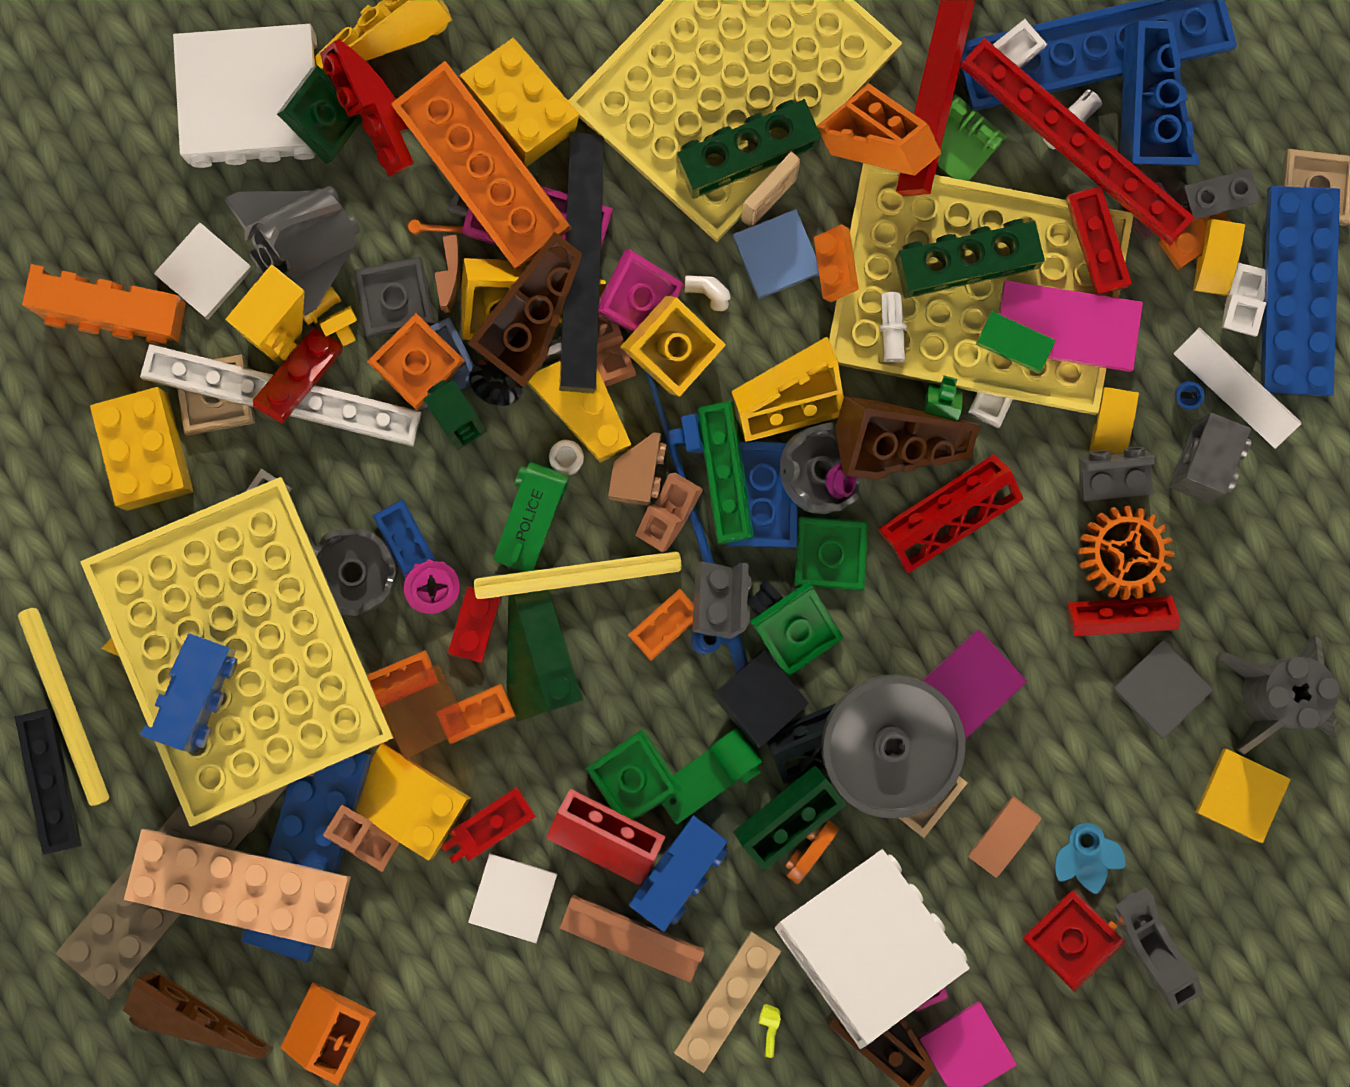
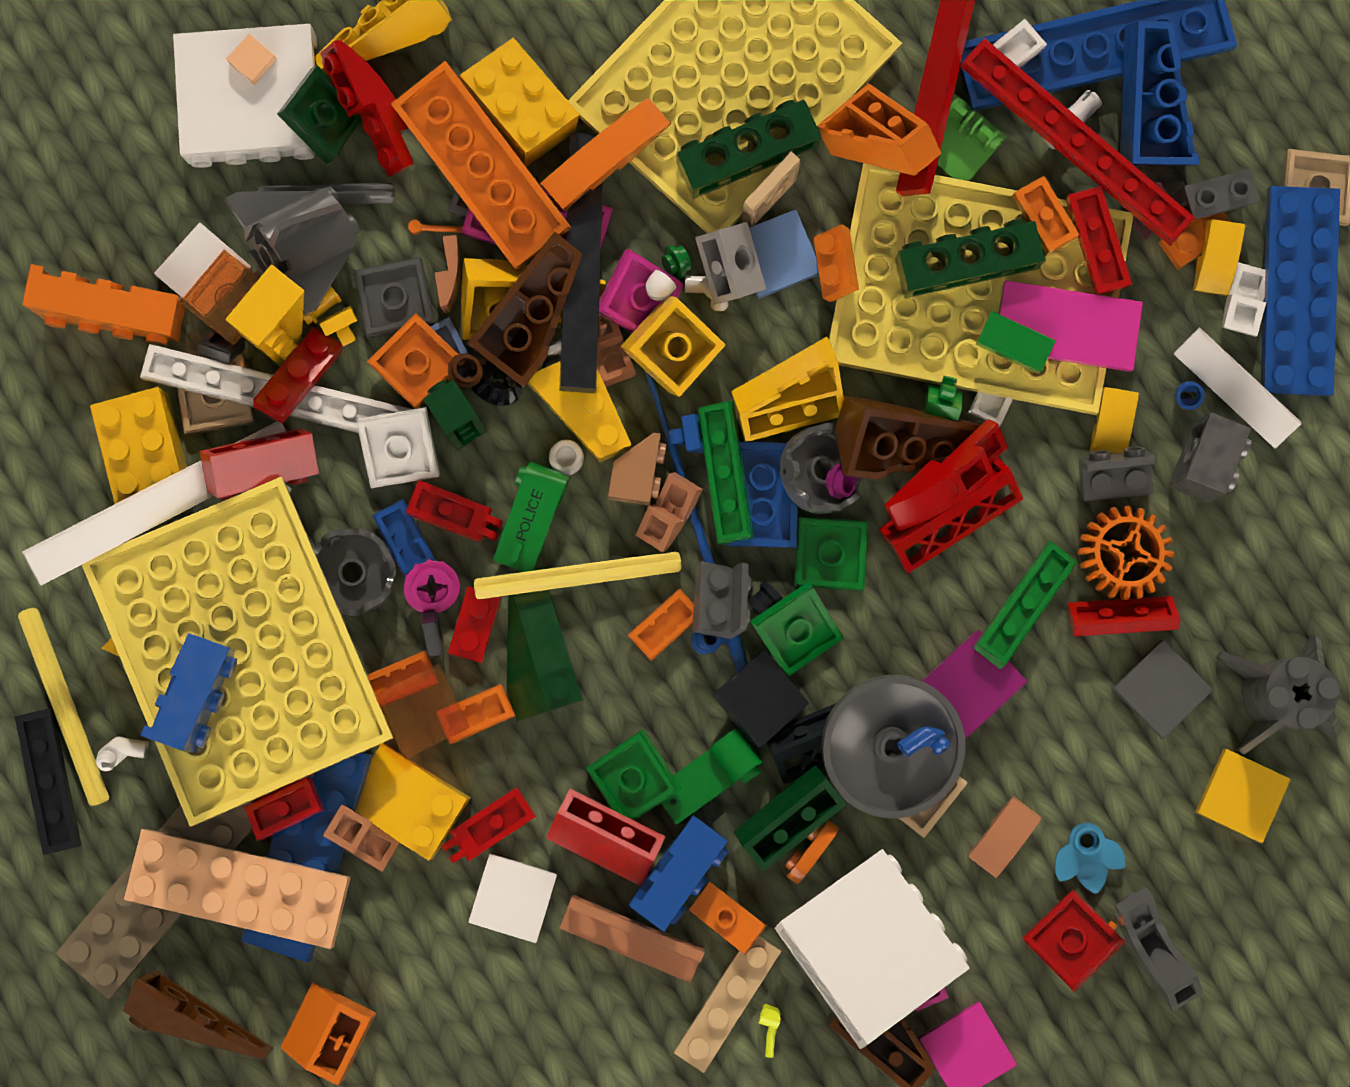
white axle [879,292,907,363] -> none
none -> white tile [22,421,286,585]
none -> white arm [96,737,149,771]
none -> clear orange tile [180,249,260,345]
none -> black tile [197,328,246,365]
none -> brick [199,428,319,501]
none -> light nougat tile [226,34,277,85]
none -> red plate [244,777,325,840]
none -> dark grey axle [258,183,395,204]
none -> white tile [356,407,440,488]
none -> red hinge [405,480,503,542]
none -> black tile [422,610,444,657]
none -> reddish brown cone [447,353,483,390]
none -> orange slope [540,98,671,211]
none -> white hinge [646,270,676,301]
none -> green plate [662,245,691,279]
none -> orange plate [689,882,767,955]
none -> light grey brick [695,222,766,305]
none -> red slope [884,419,1008,531]
none -> blue arm [897,726,950,758]
none -> green tile [972,540,1078,669]
none -> orange plate [1012,176,1079,255]

